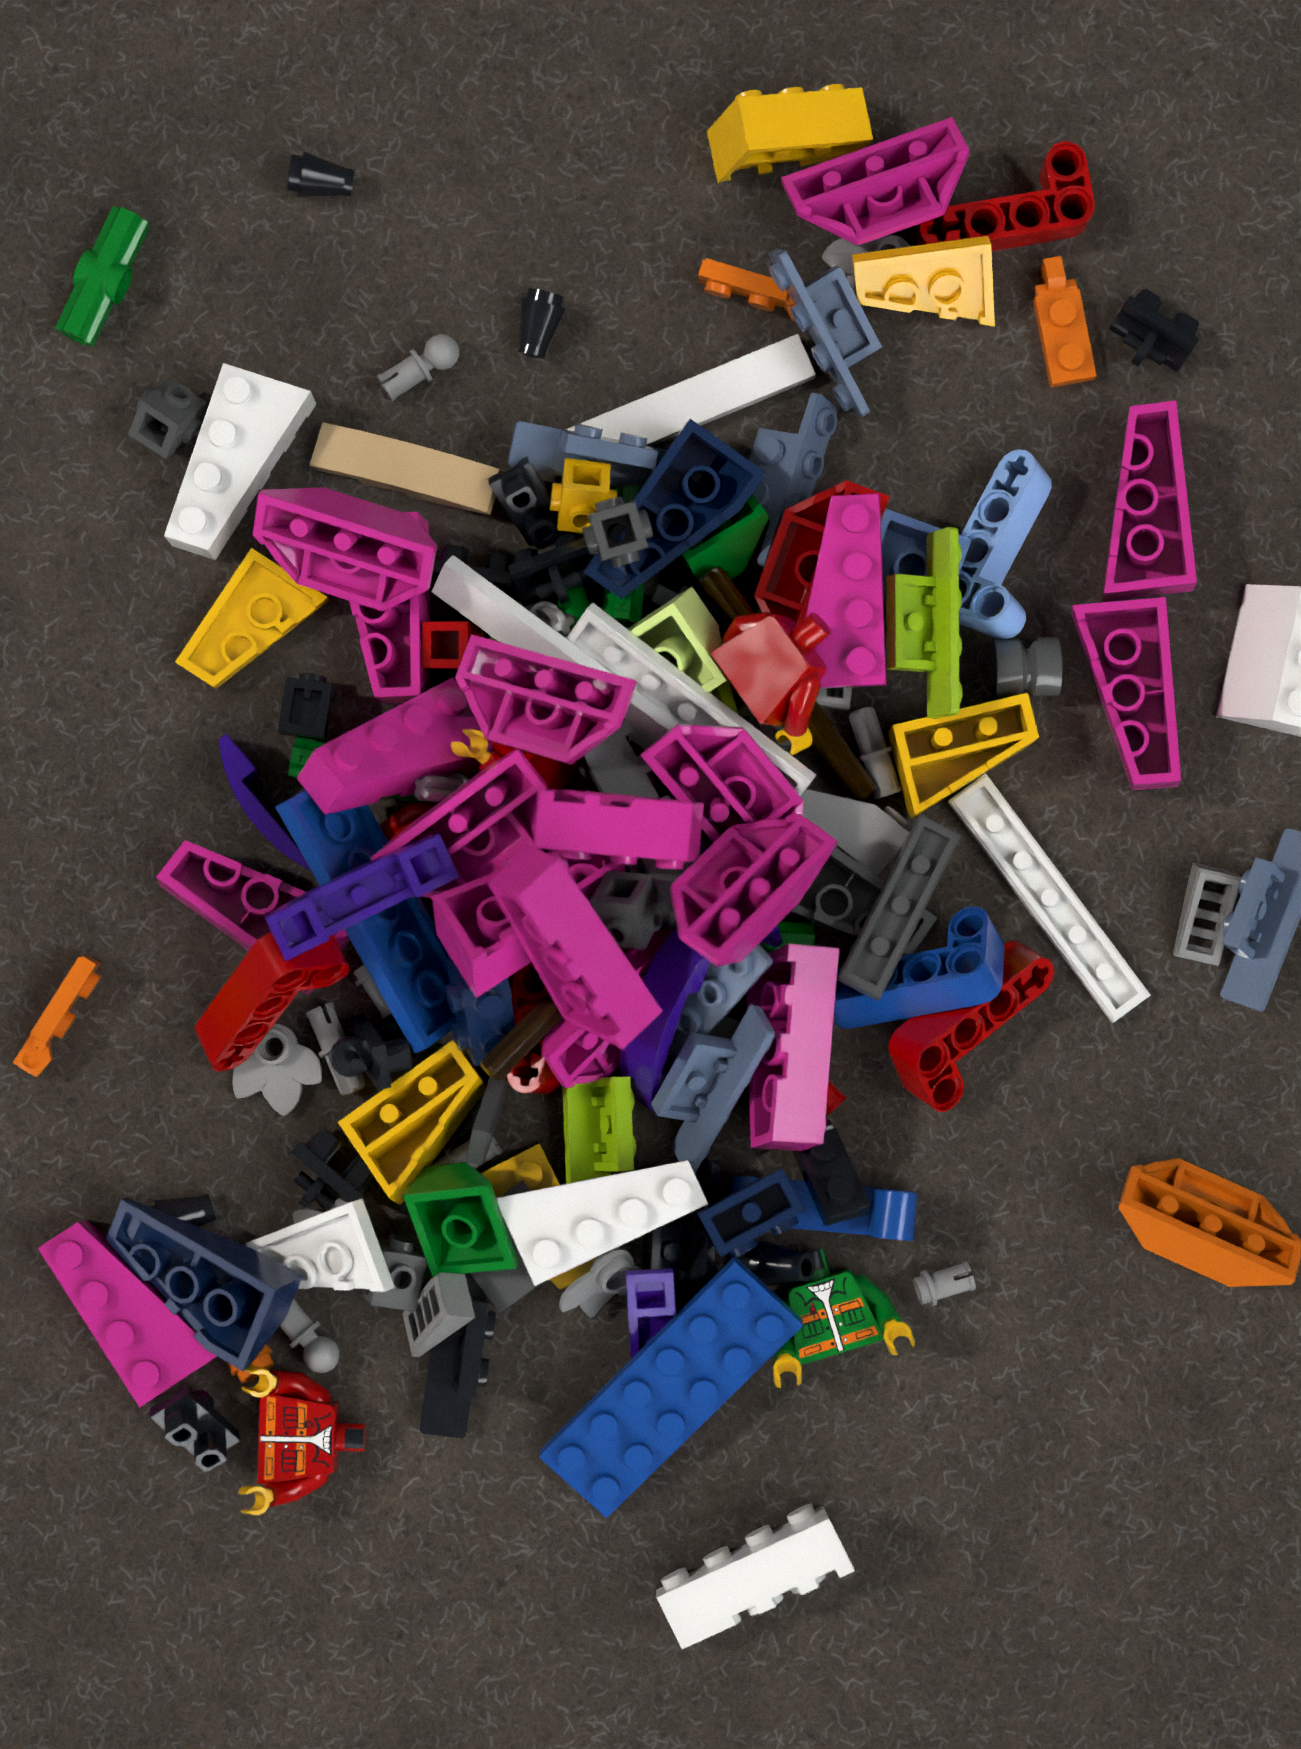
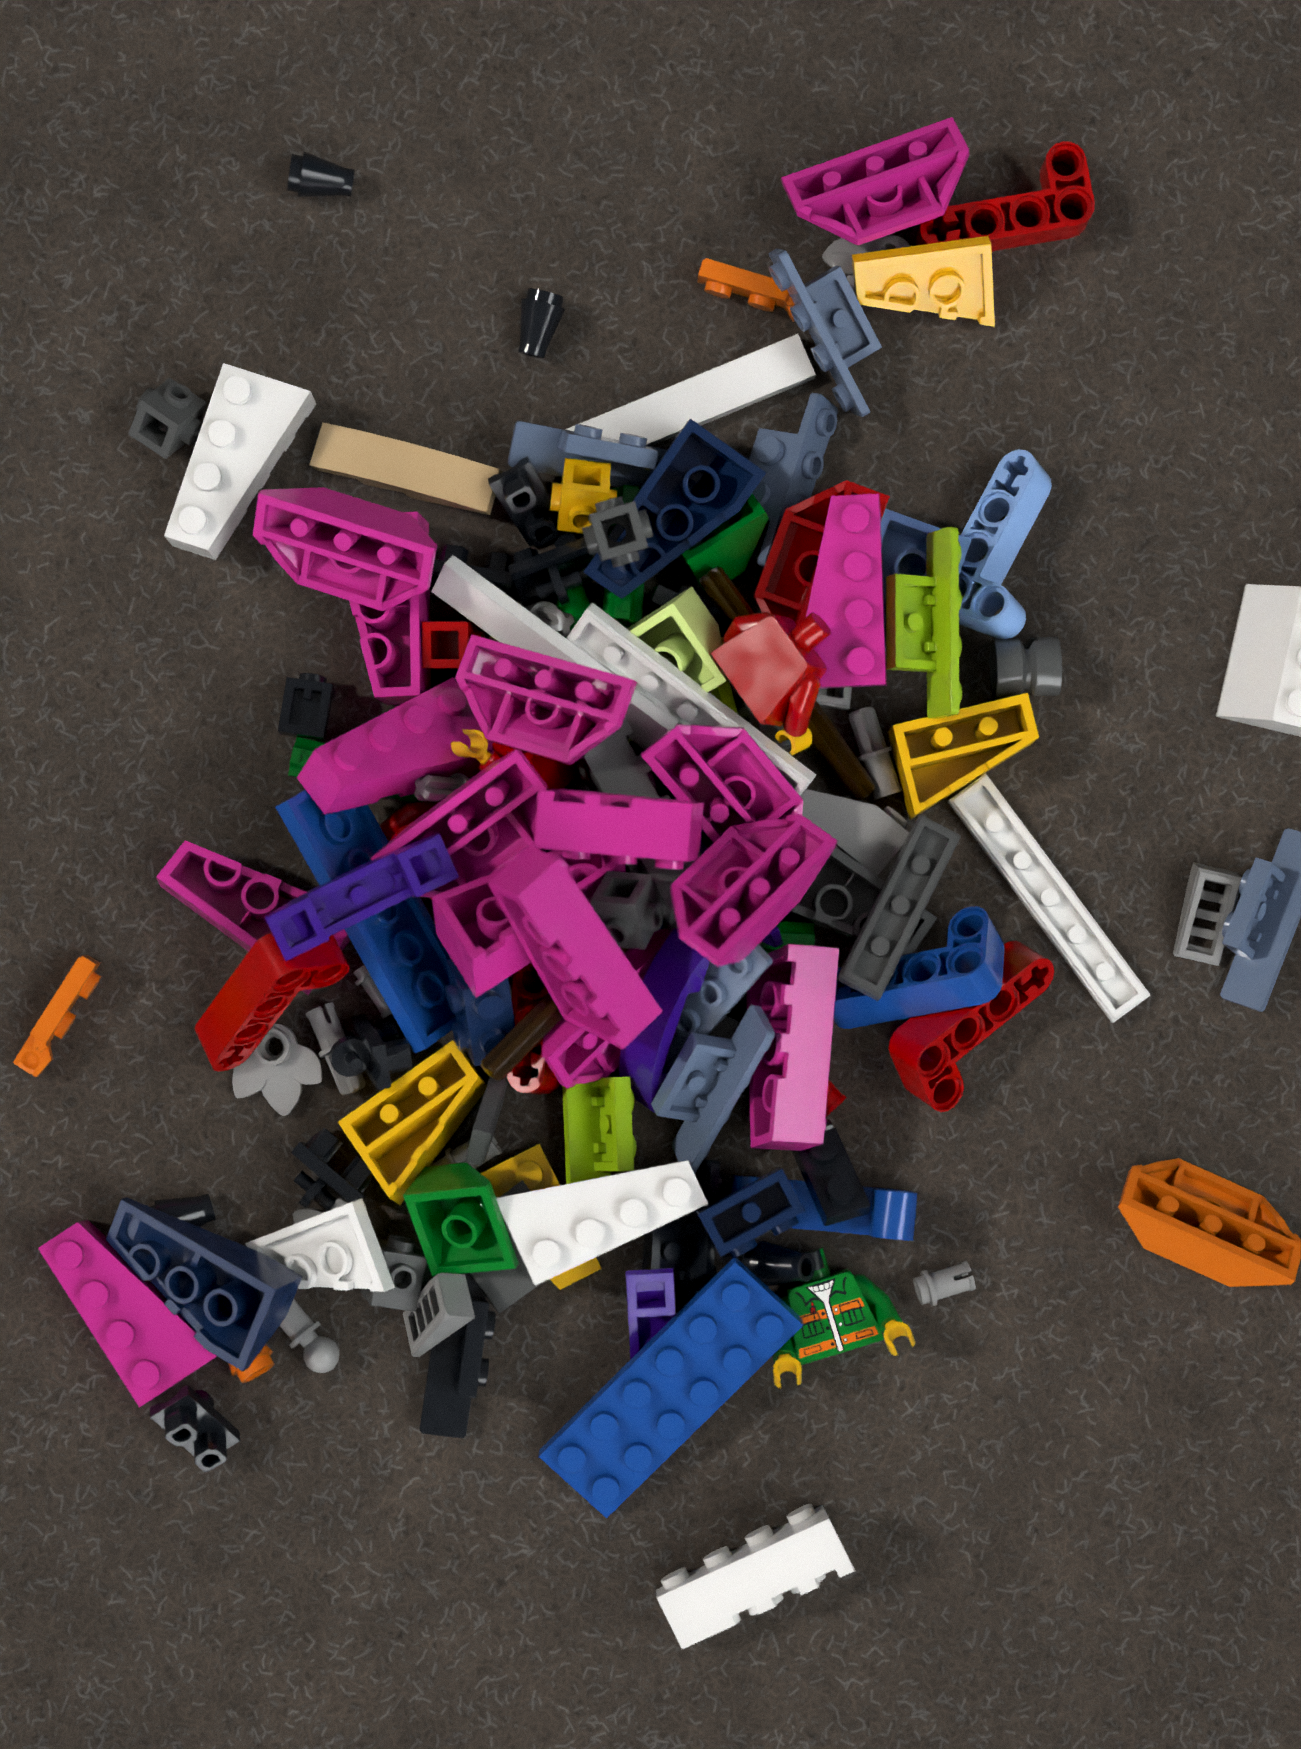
green piece [55,206,150,348] -> none
yellow wing [175,548,330,689] -> none
dark purple slope [219,734,312,872] -> none
red torso [238,1365,366,1515] -> none
light grey pin [377,334,459,401] -> none
light grey plate [559,1250,641,1318] -> none
yellow wedge [707,84,873,183] -> none
orange hinge [1033,256,1097,388] -> none
dark pink wedge [1071,597,1181,791] -> none
dark pink wedge [1102,400,1197,602] -> none
black hips [1109,289,1199,372] -> none

